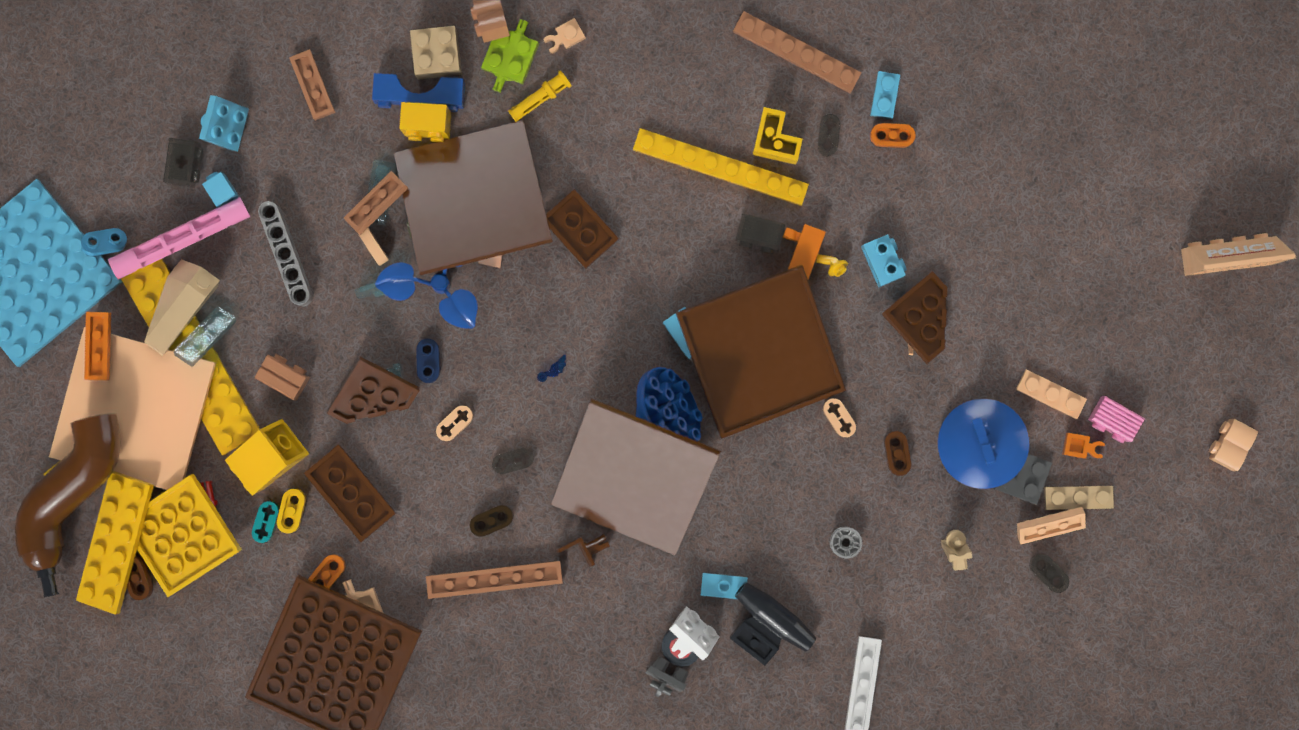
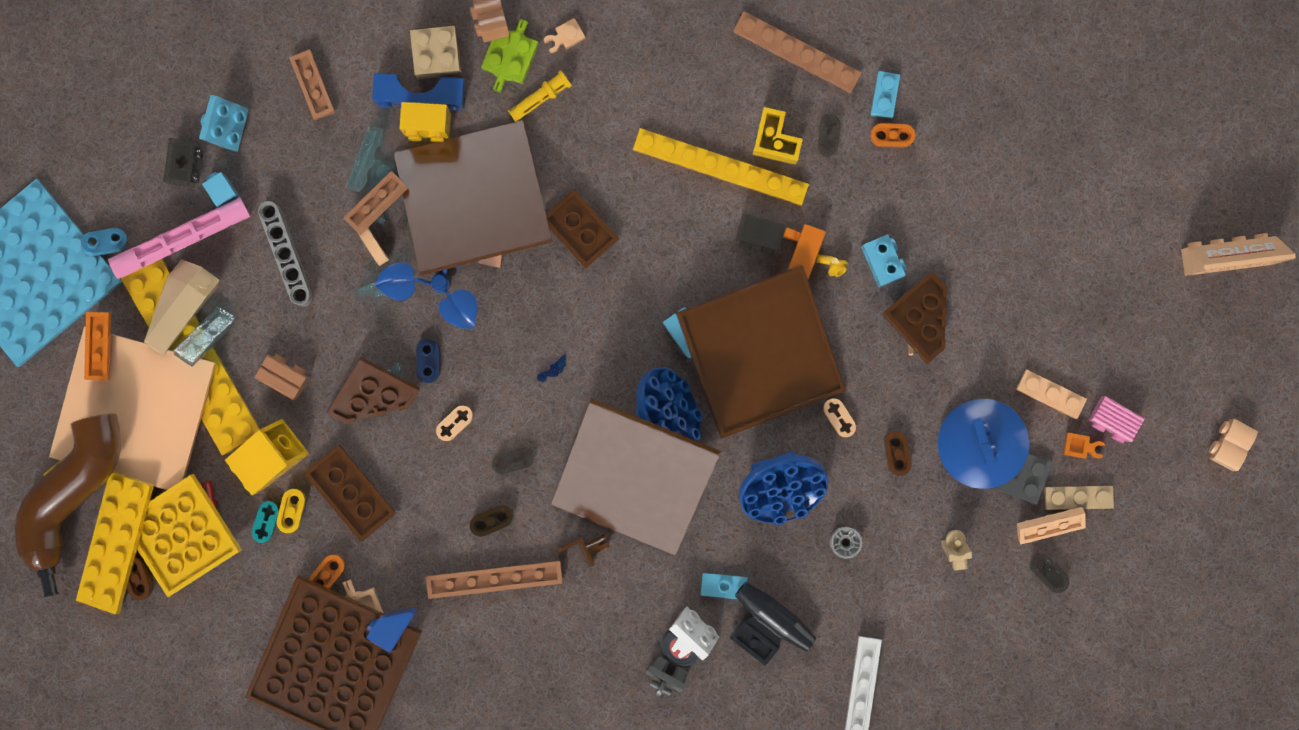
none -> clear light blue plate [345,126,384,192]
none -> blue slope [367,607,417,653]
none -> blue bracket [739,451,828,525]

